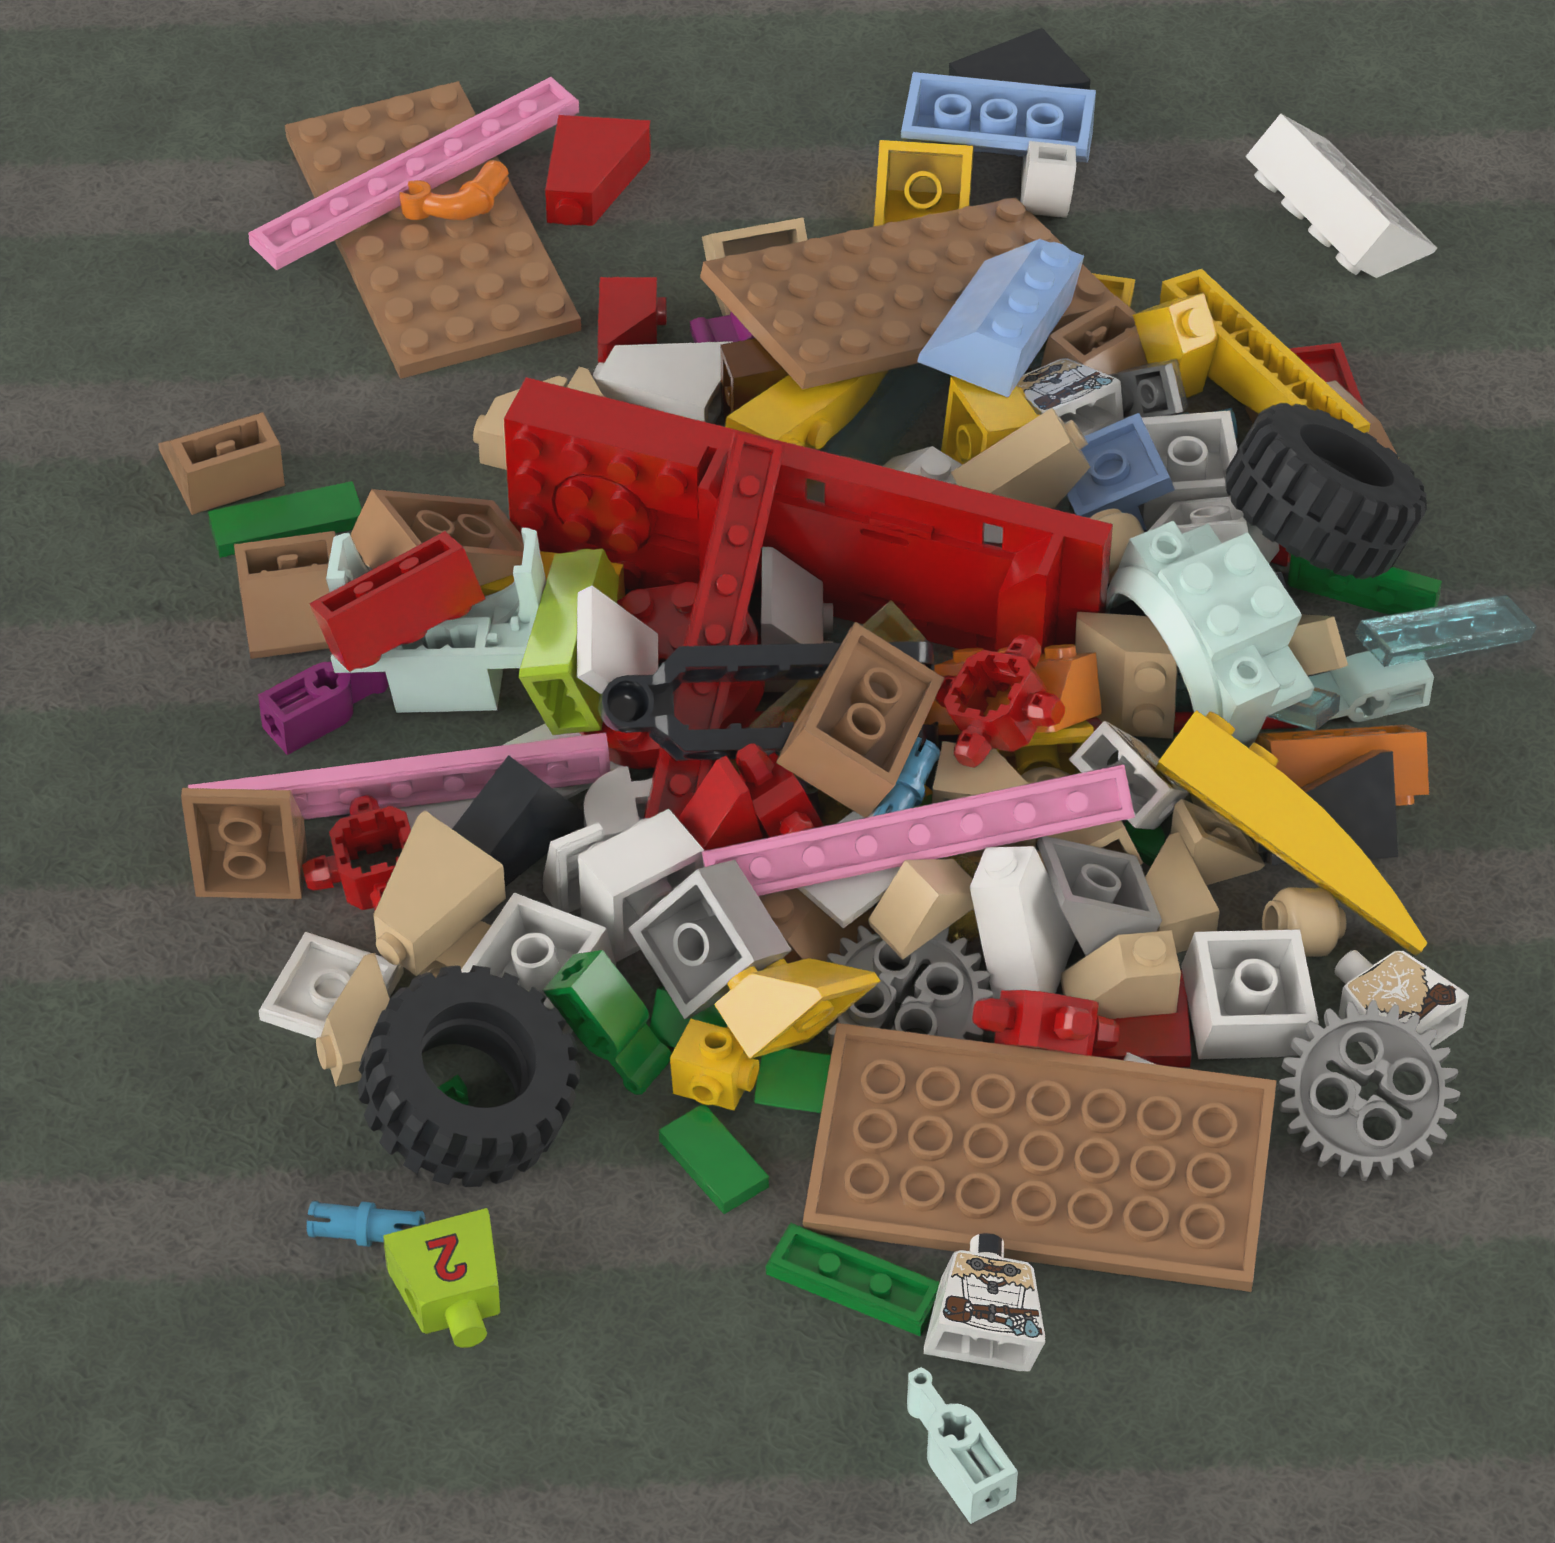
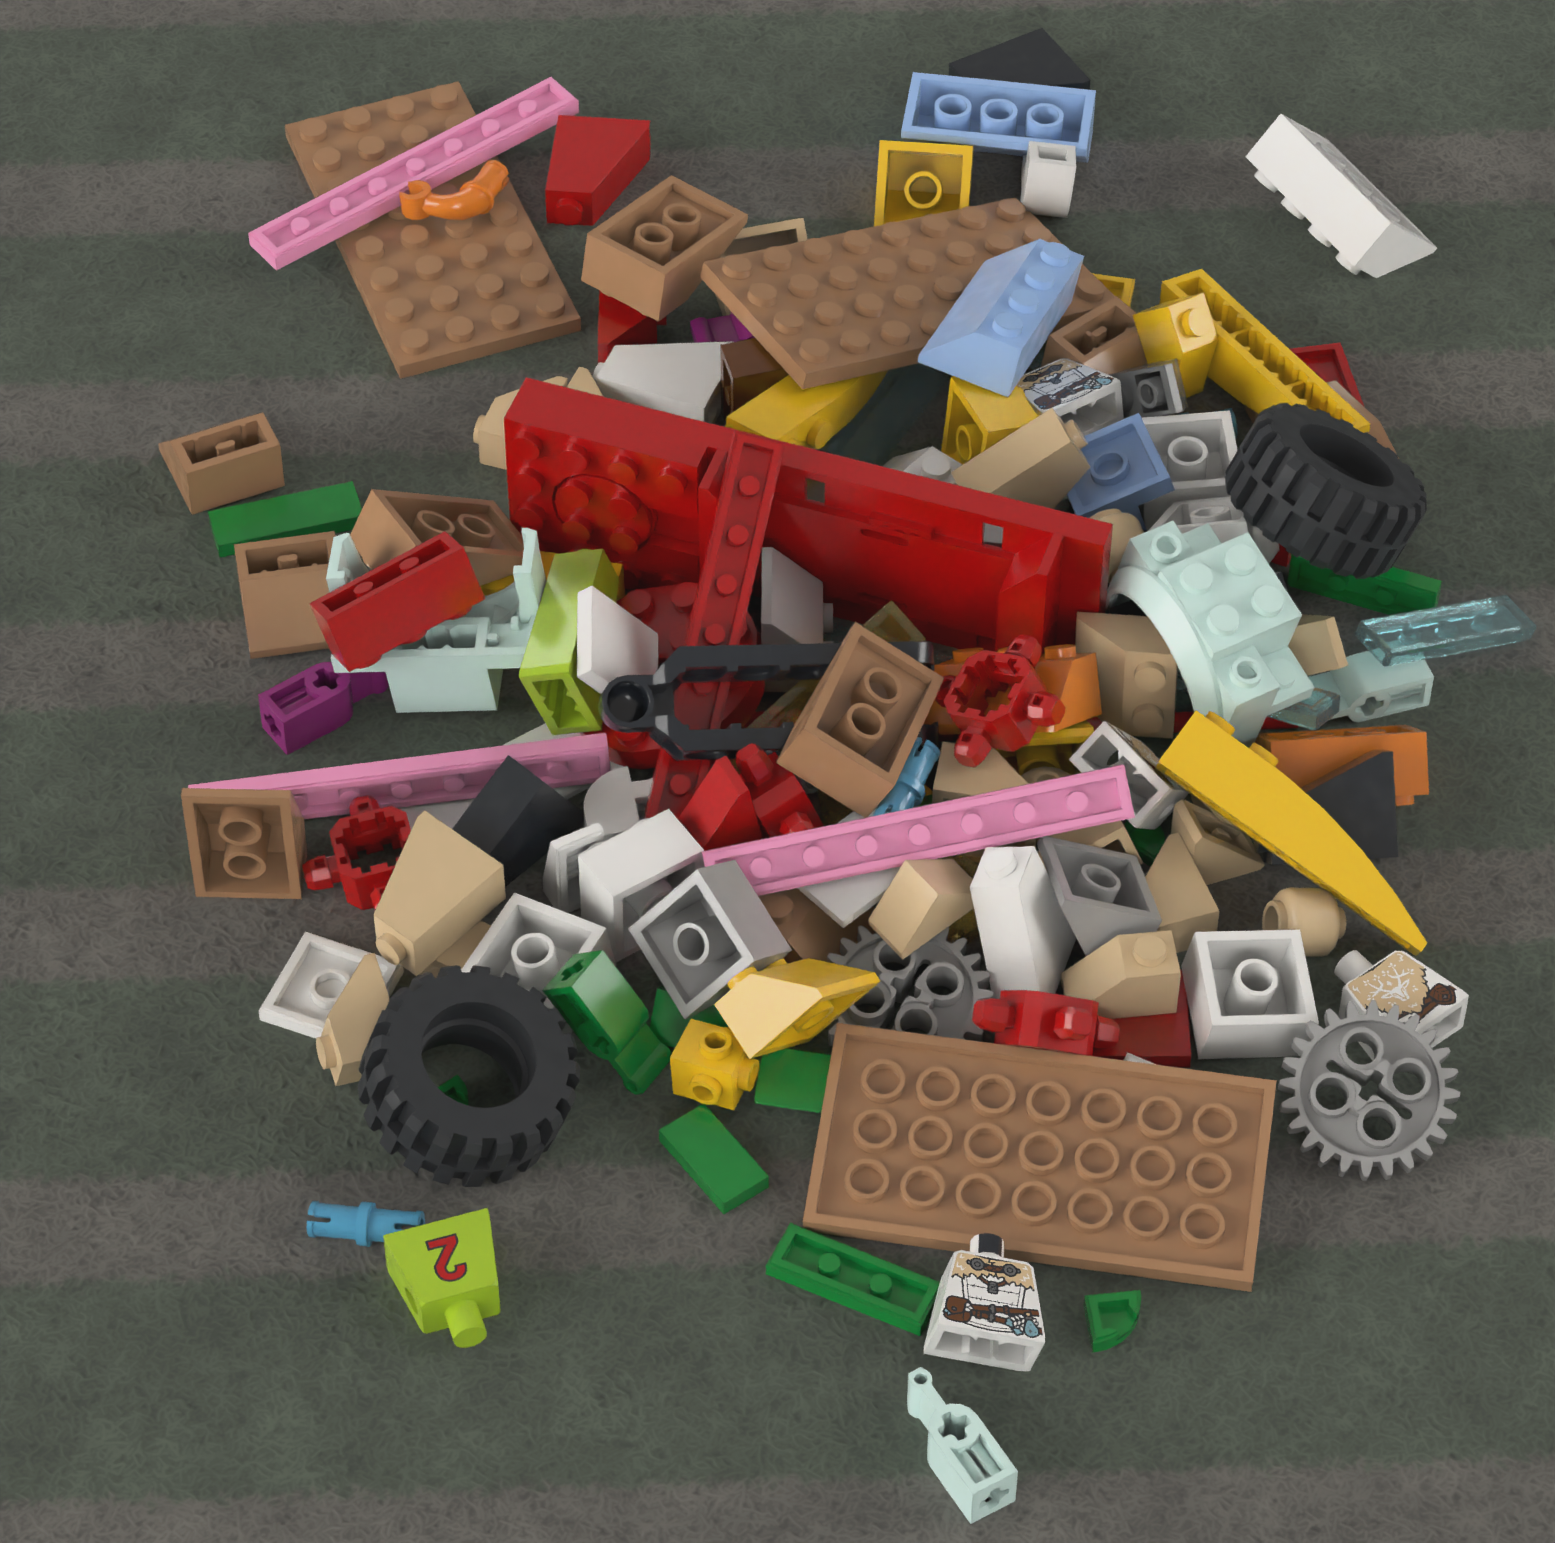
none -> medium nougat slope [581,175,748,321]
none -> green tile [1083,1290,1141,1353]

